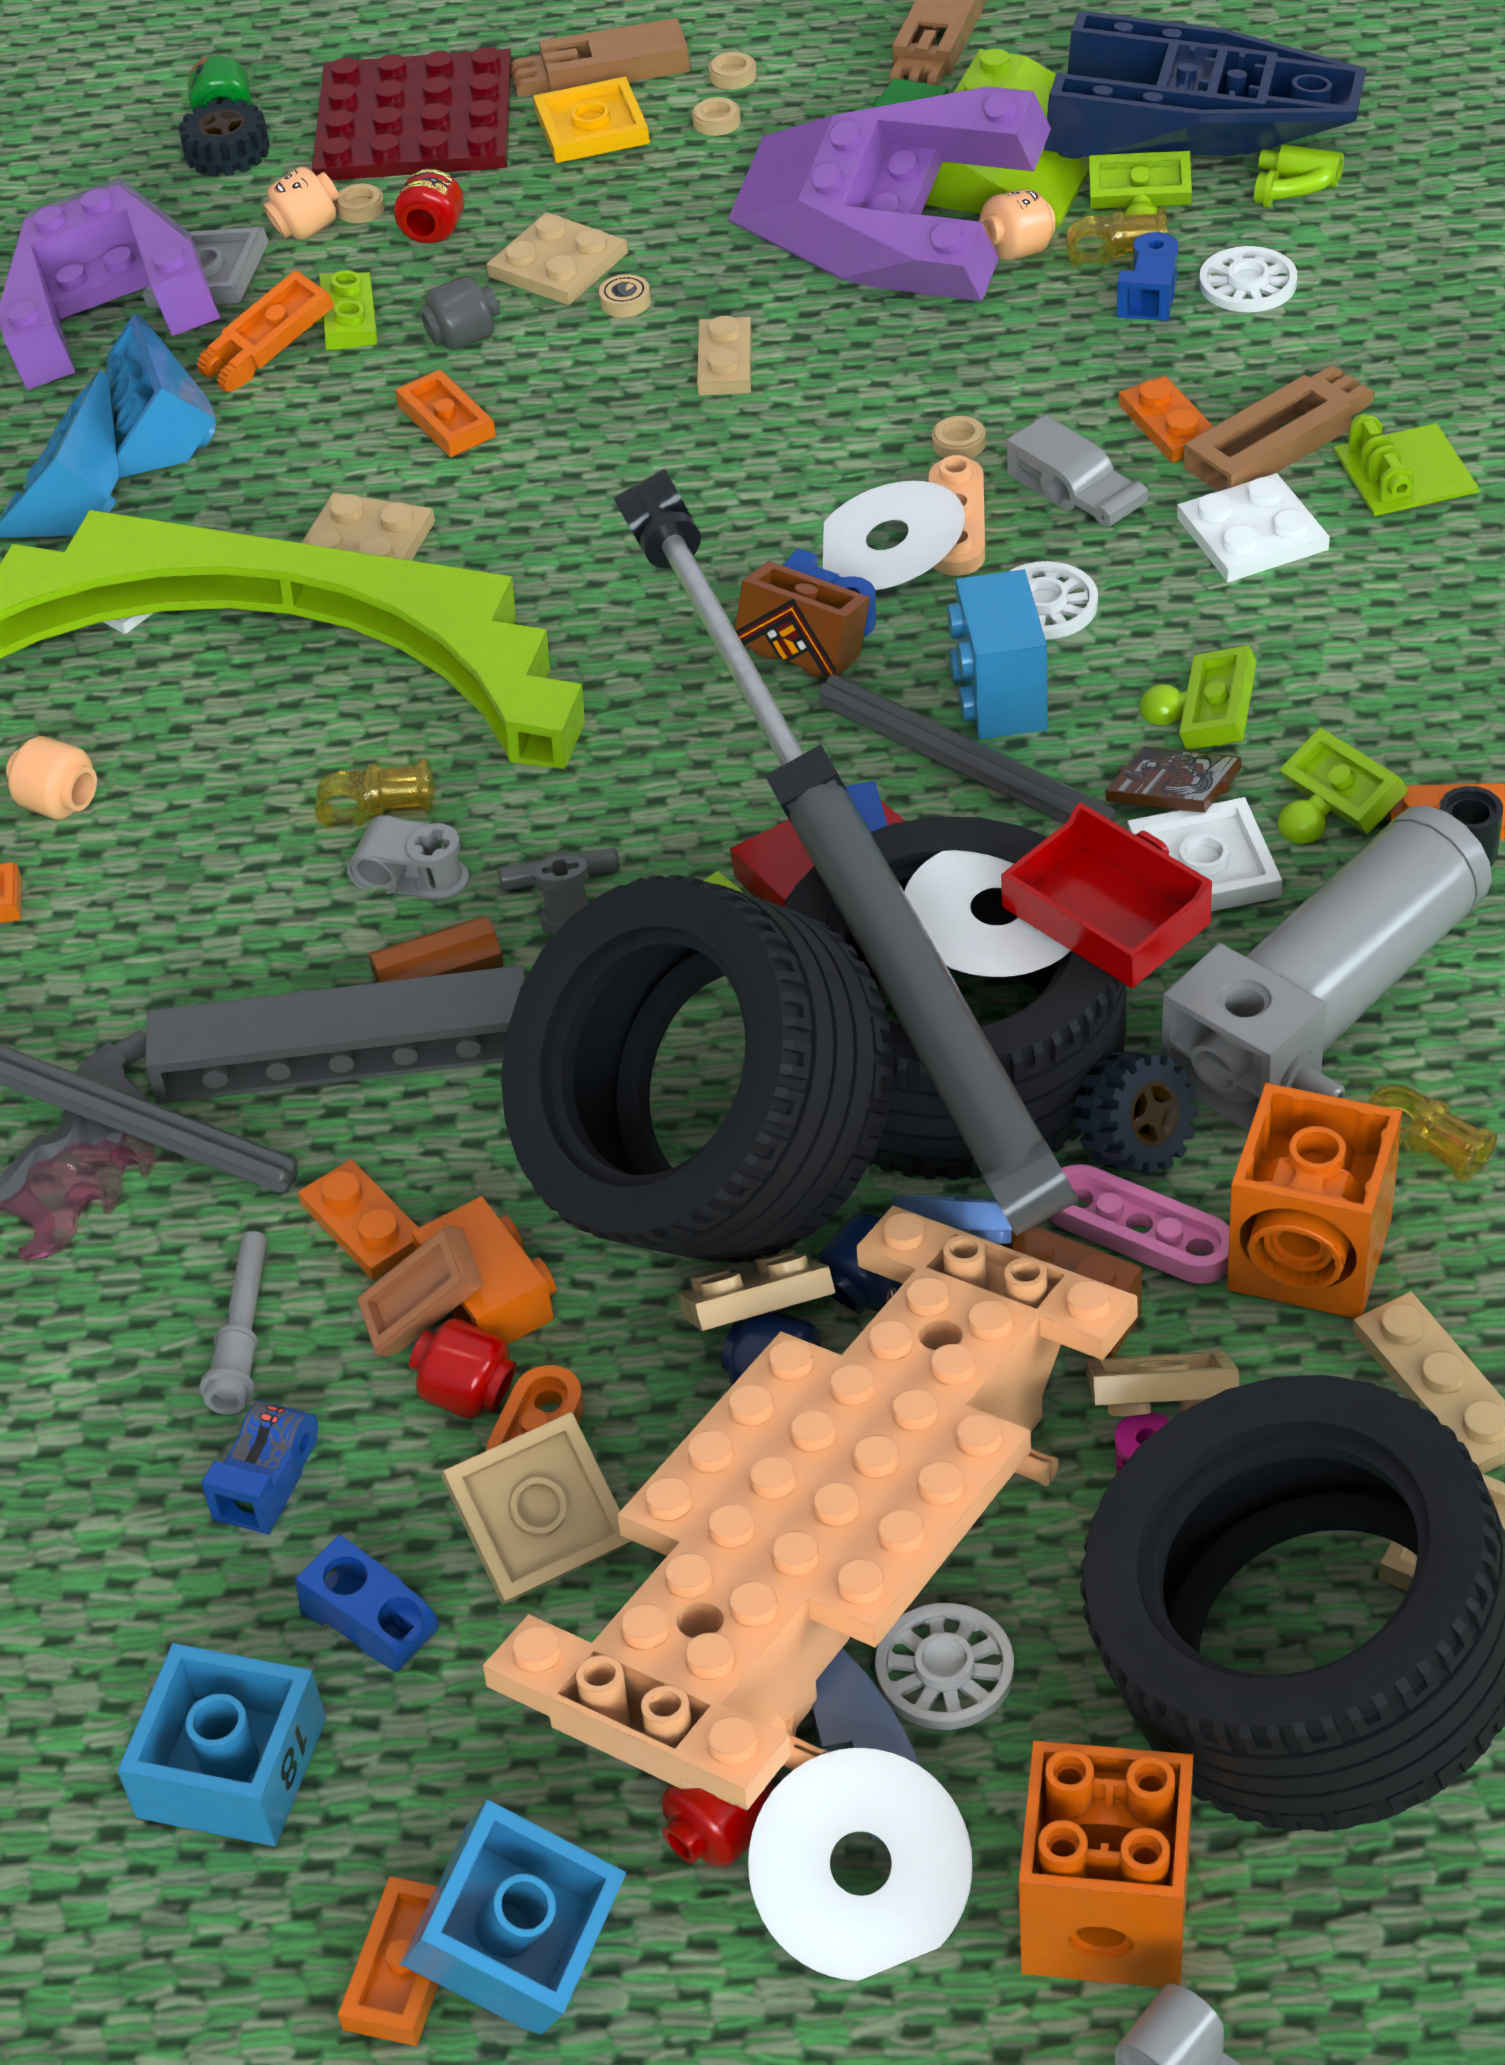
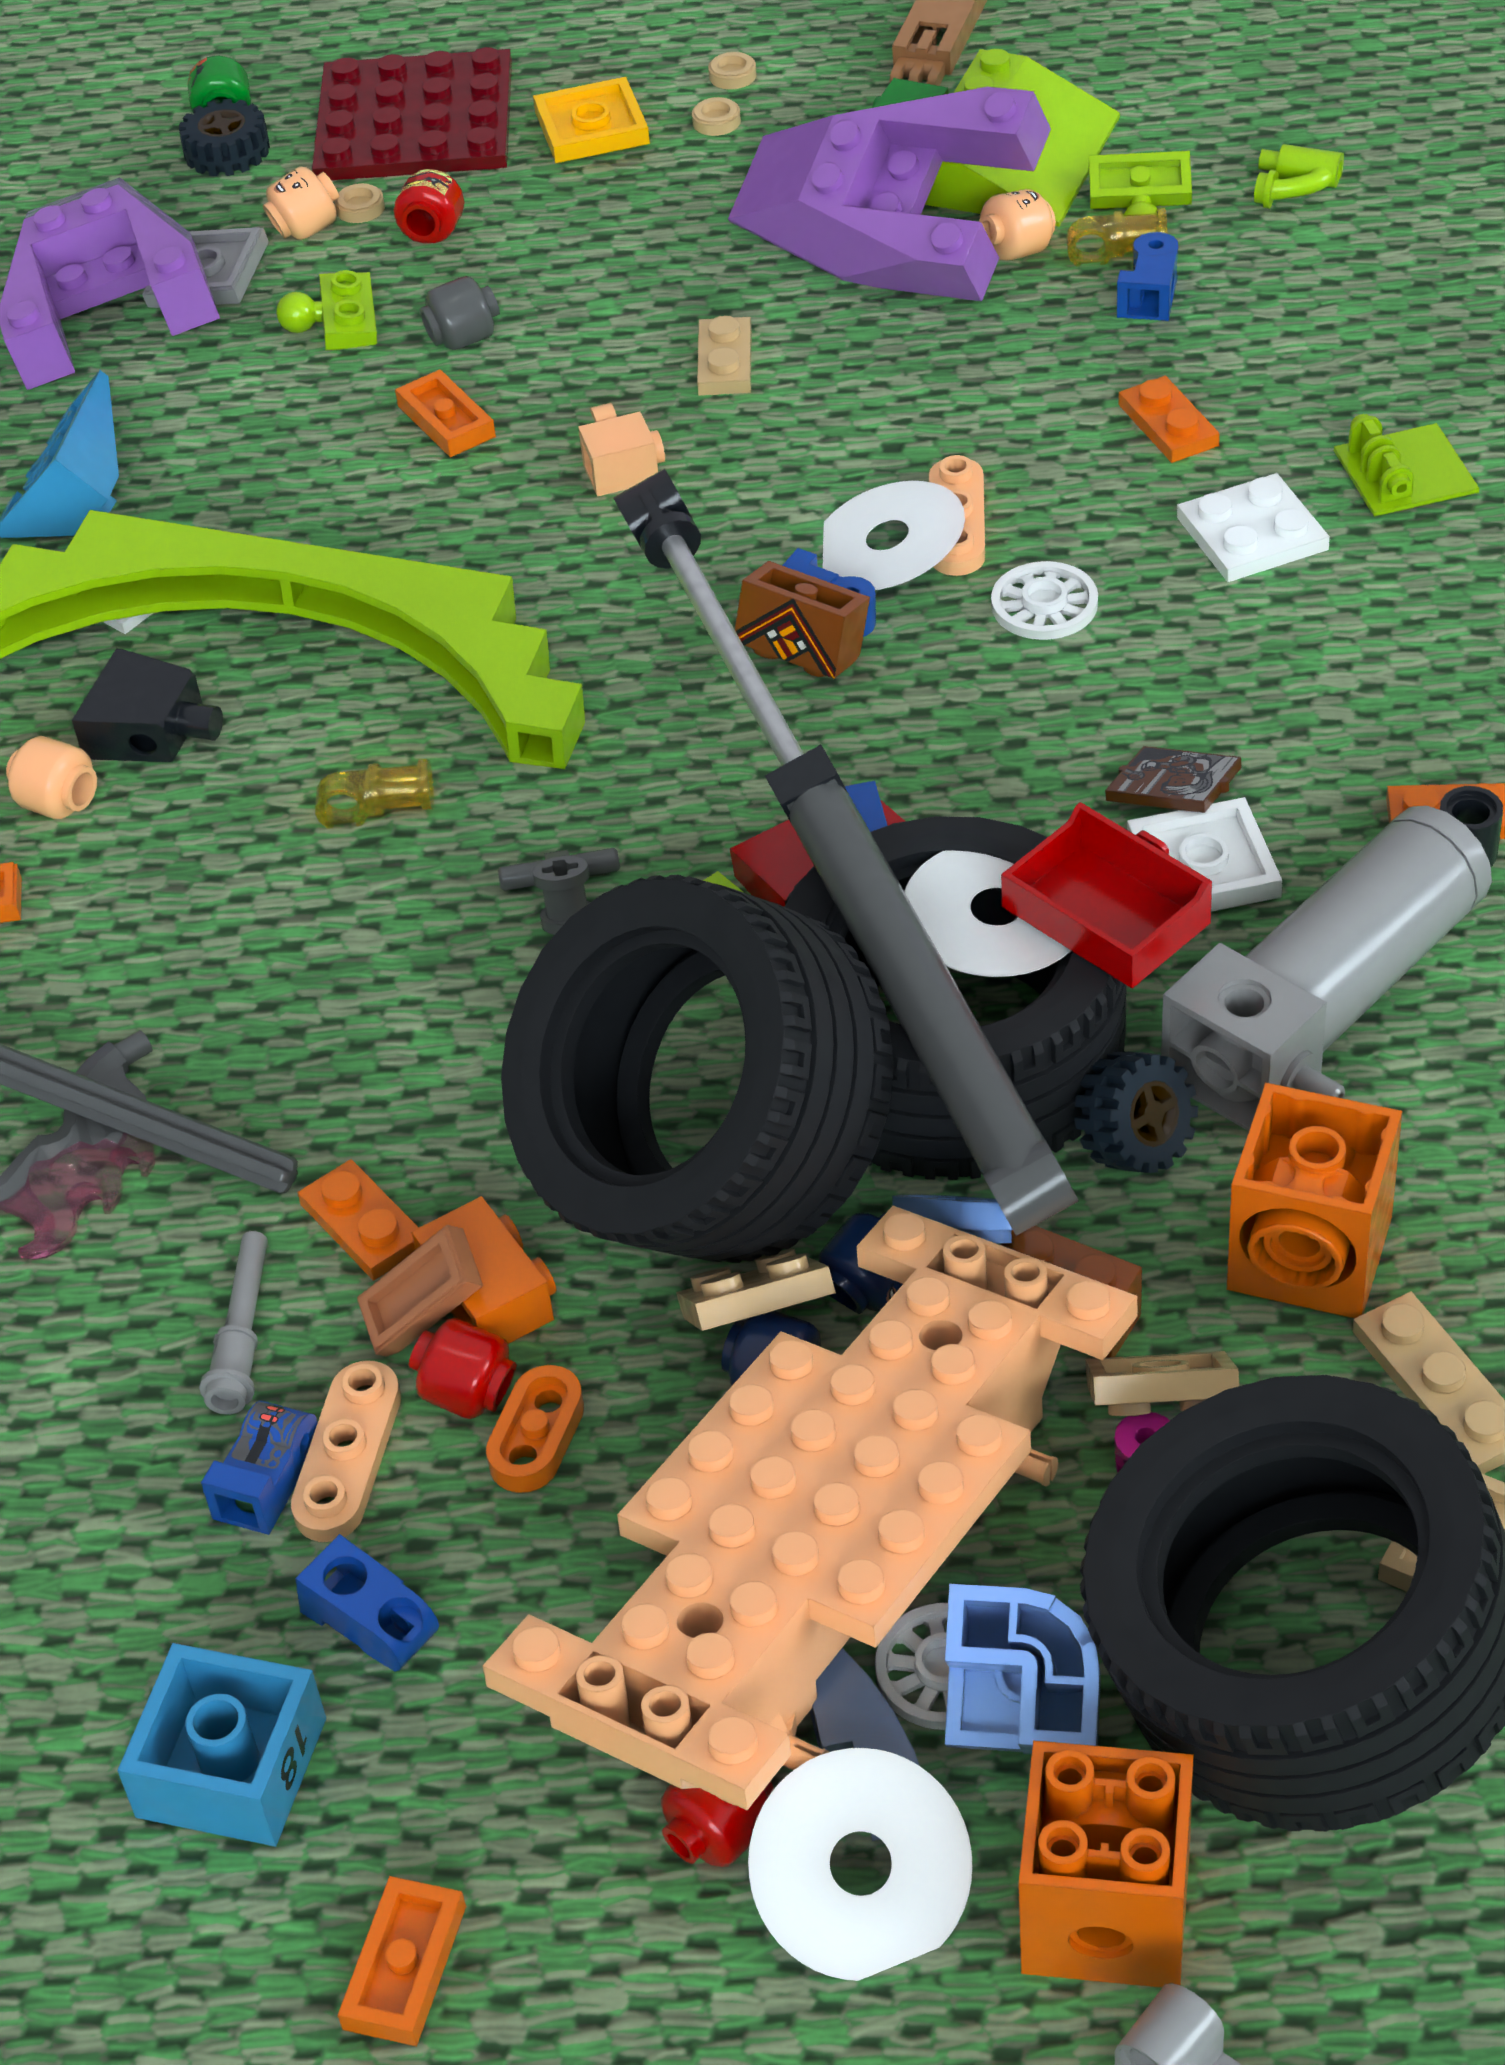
dark azure wedge [106,312,216,479] -> none
dark grey brick [145,965,526,1104] -> none
orange hinge [196,270,334,393] -> none
tan plate [301,492,435,560] -> none
light grey piece [347,815,470,900] -> none
dark orange axle [368,916,504,983] -> none
dark azure brick [400,1799,627,2035] -> none
tan plate [441,1412,633,1606] -> none
tan plate [486,212,628,305] -> none
medium nougat hinge [510,18,690,97] -> none
tan tile [599,274,651,318] -> none
dark grey axle [818,675,1116,824] -> none
tan tile [932,416,986,459] -> none
dark azure brick [947,569,1048,740] -> none
light grey piece [1007,415,1148,527] -> none
dark blue wedge [1044,10,1366,159] -> none
bright pink plate [1050,1164,1229,1284] -> none
lime plate [1139,645,1257,751] -> none
medium nougat hinge [1184,365,1375,491] -> none
white wheel [1199,246,1297,312] -> none
lime plate [1277,727,1409,844] -> none
clear yellow connector [1367,1085,1497,1182] -> none
none -> black torso [72,648,223,762]
none -> light nougat plate [291,1361,401,1542]
none -> light nougat brick [578,403,665,497]
none -> light blue brick [945,1584,1101,1754]

